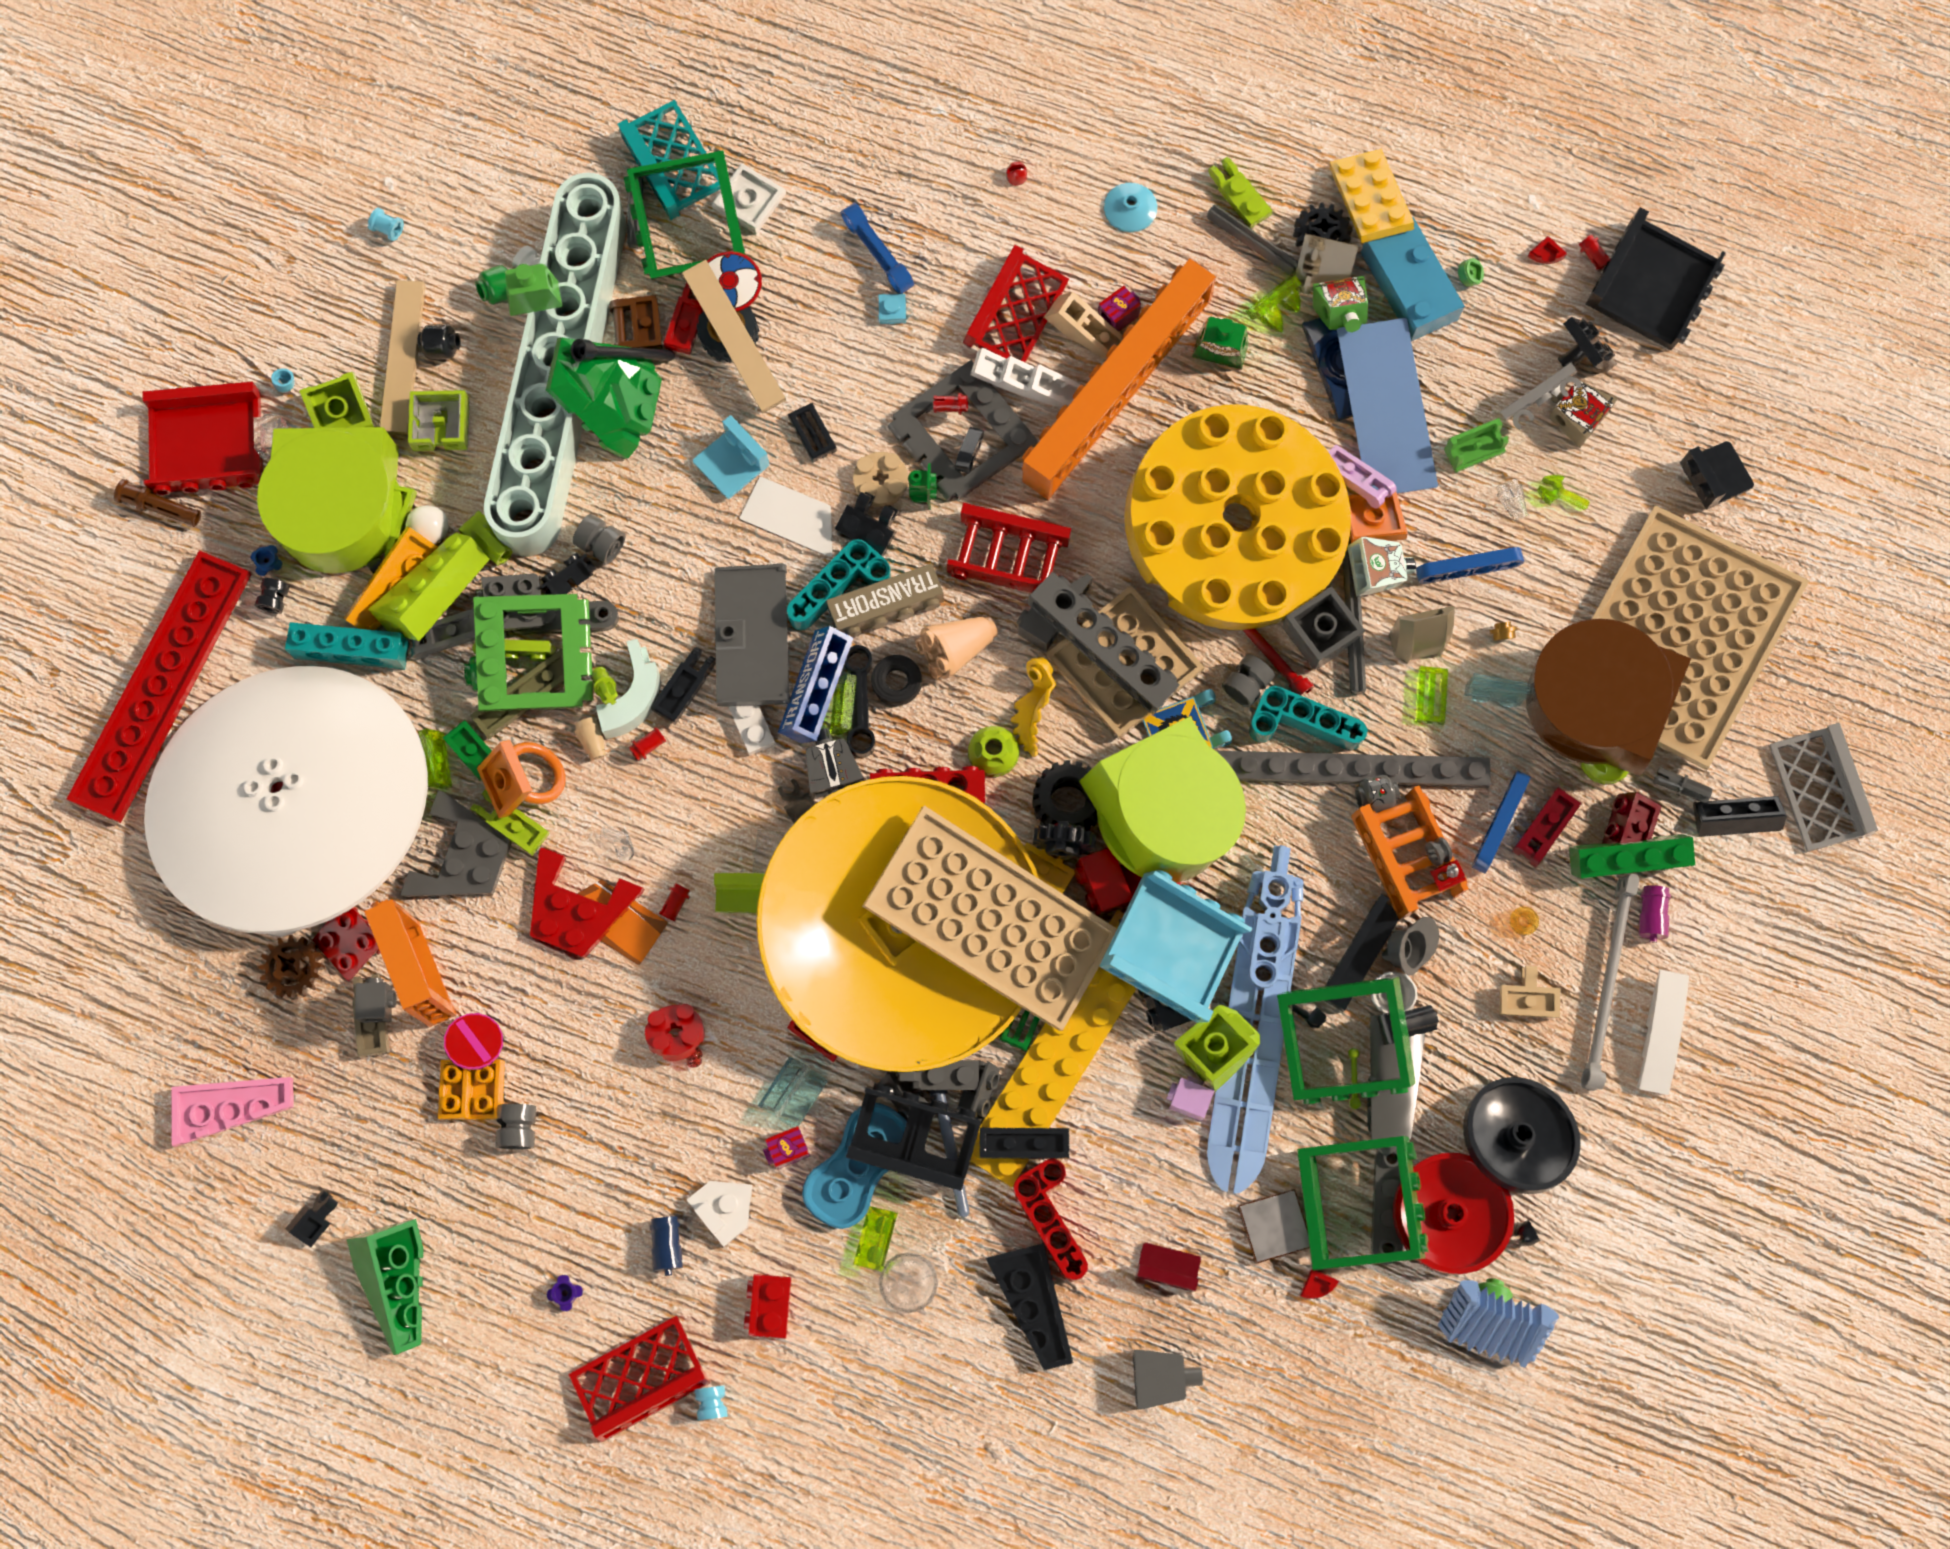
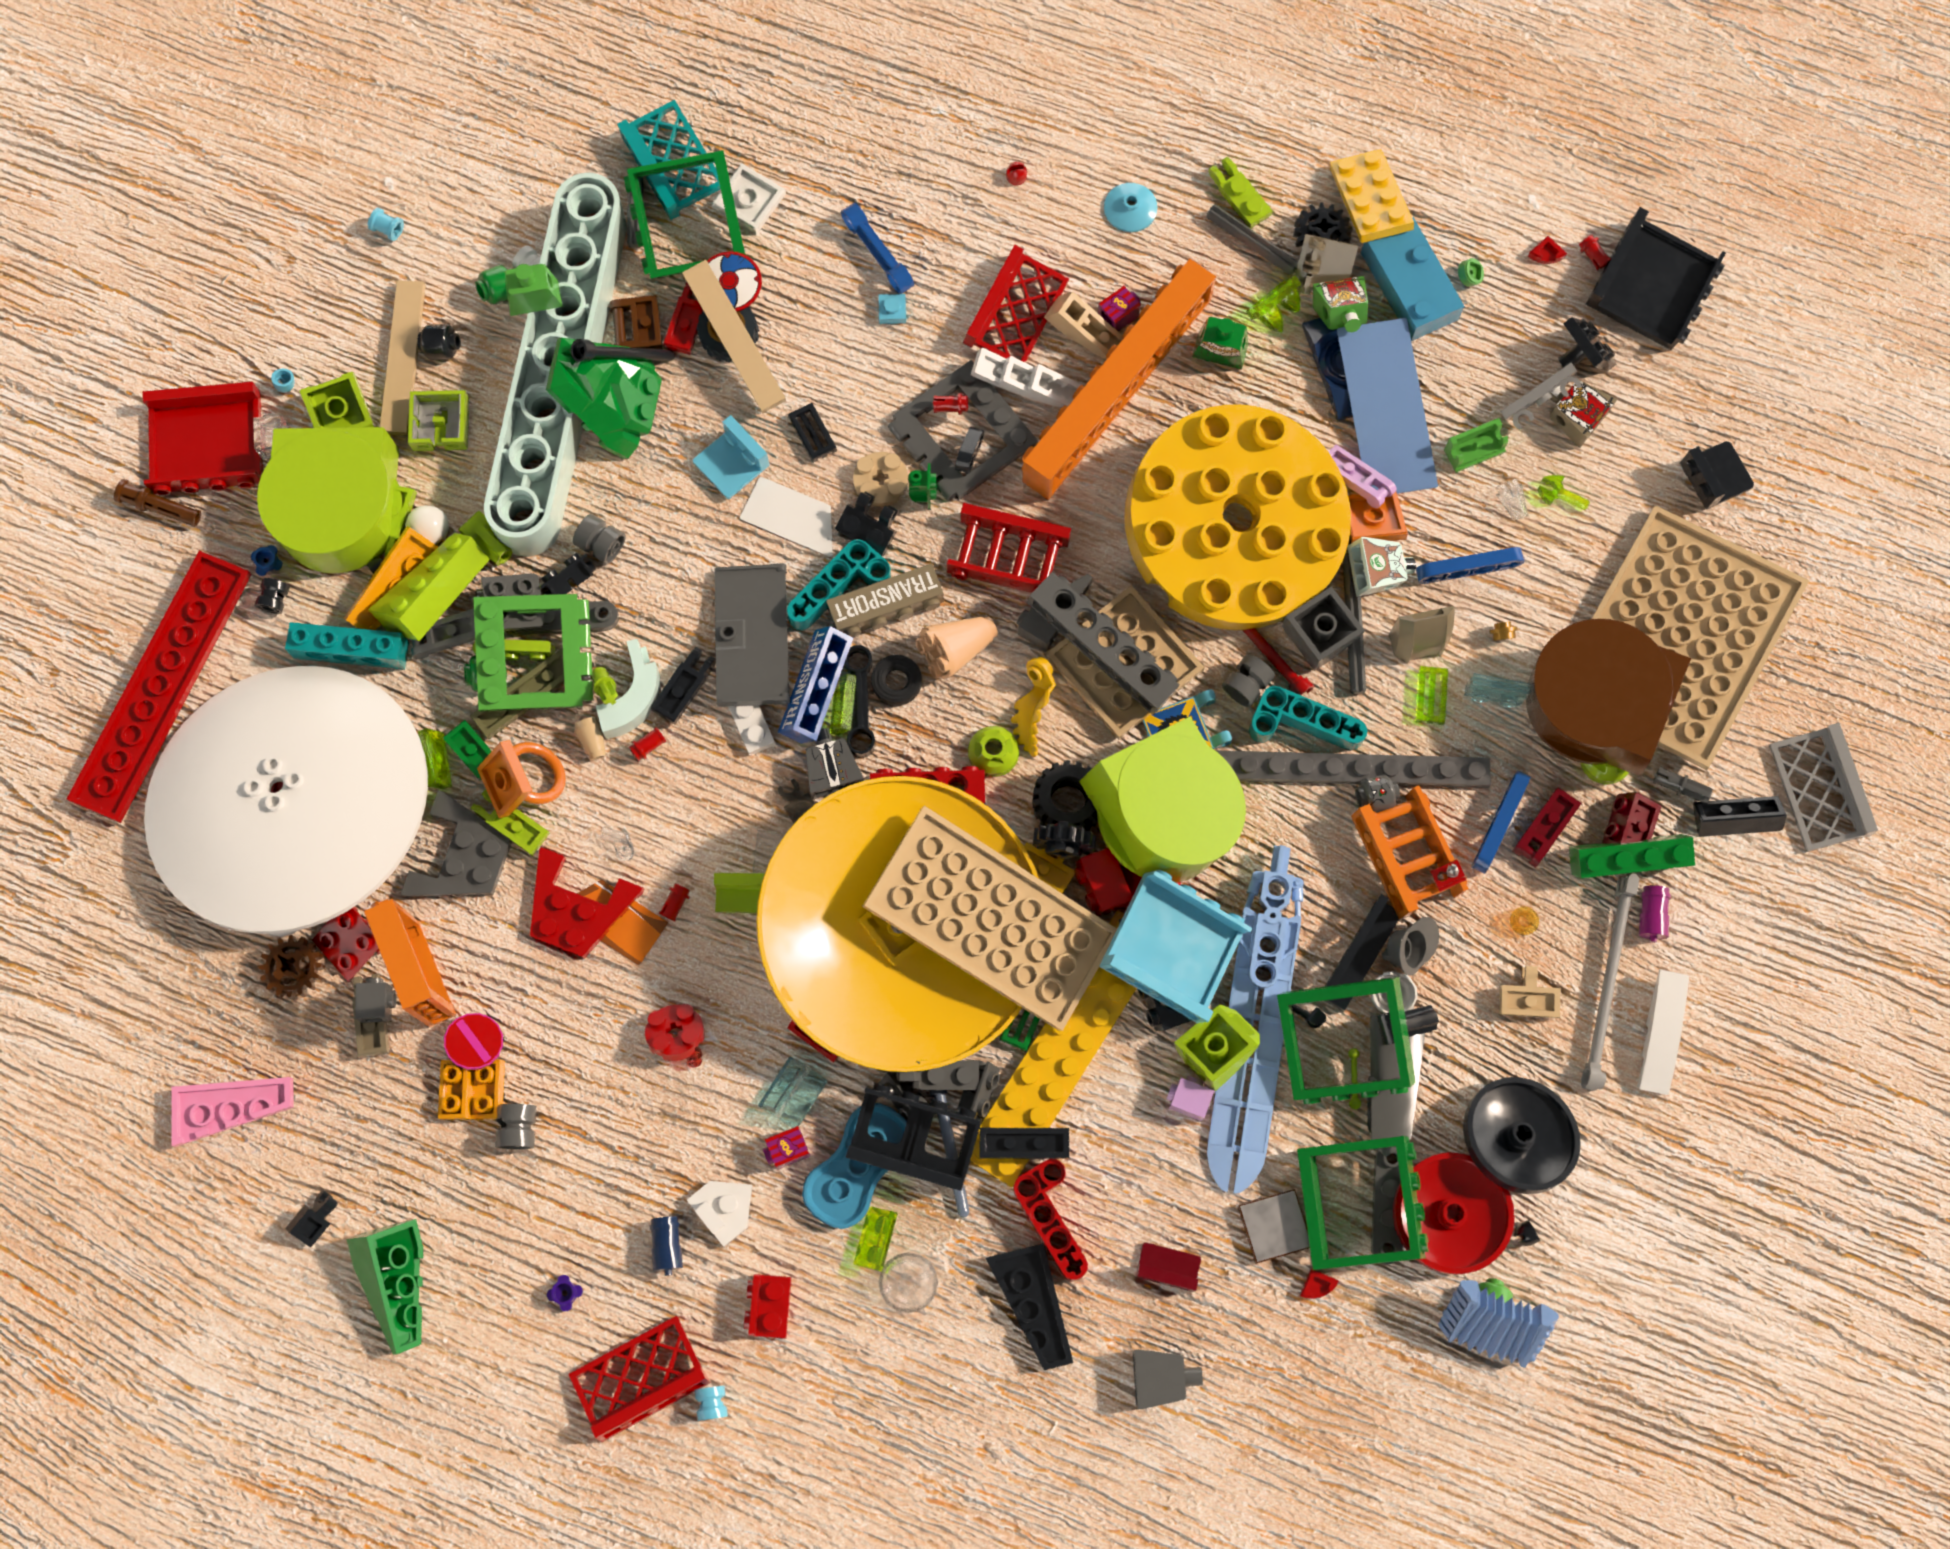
dark grey bush [1425,837,1453,866] -> none

